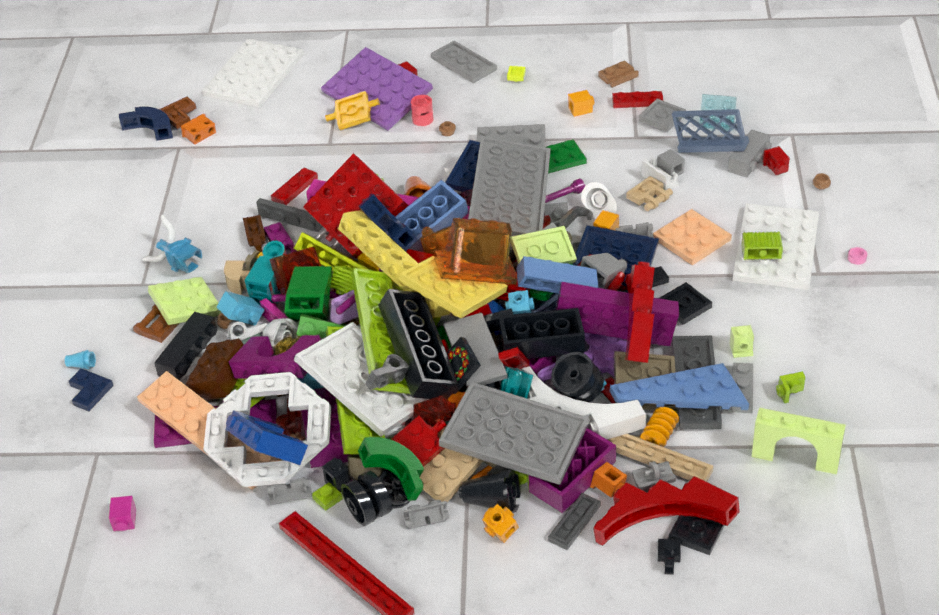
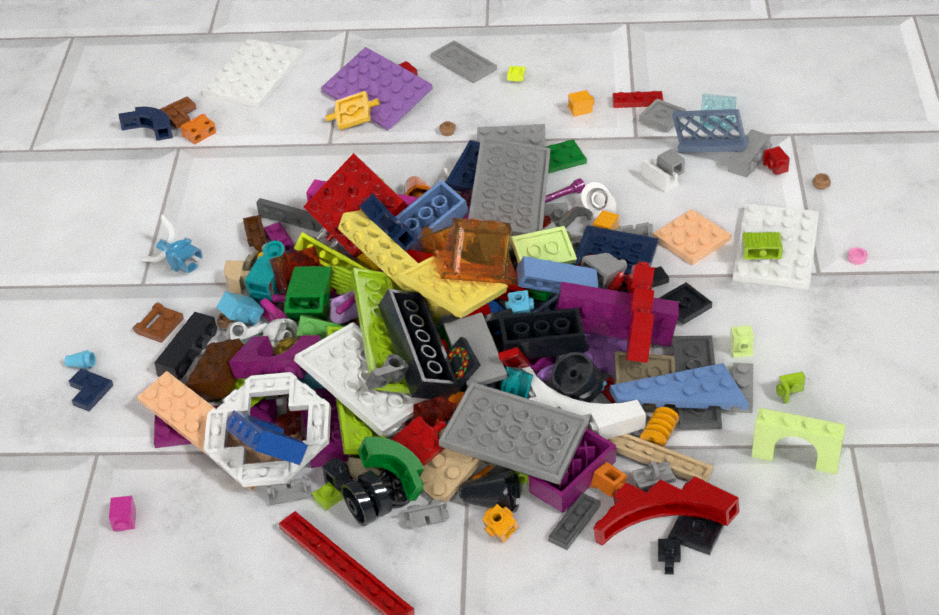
yellowish green plate [148,277,222,325] -> none
red plate [271,167,318,205] -> none
coral wheel [411,95,434,126] -> none
medium nougat plate [598,60,639,88] -> none
tan plate [626,176,673,211] -> none

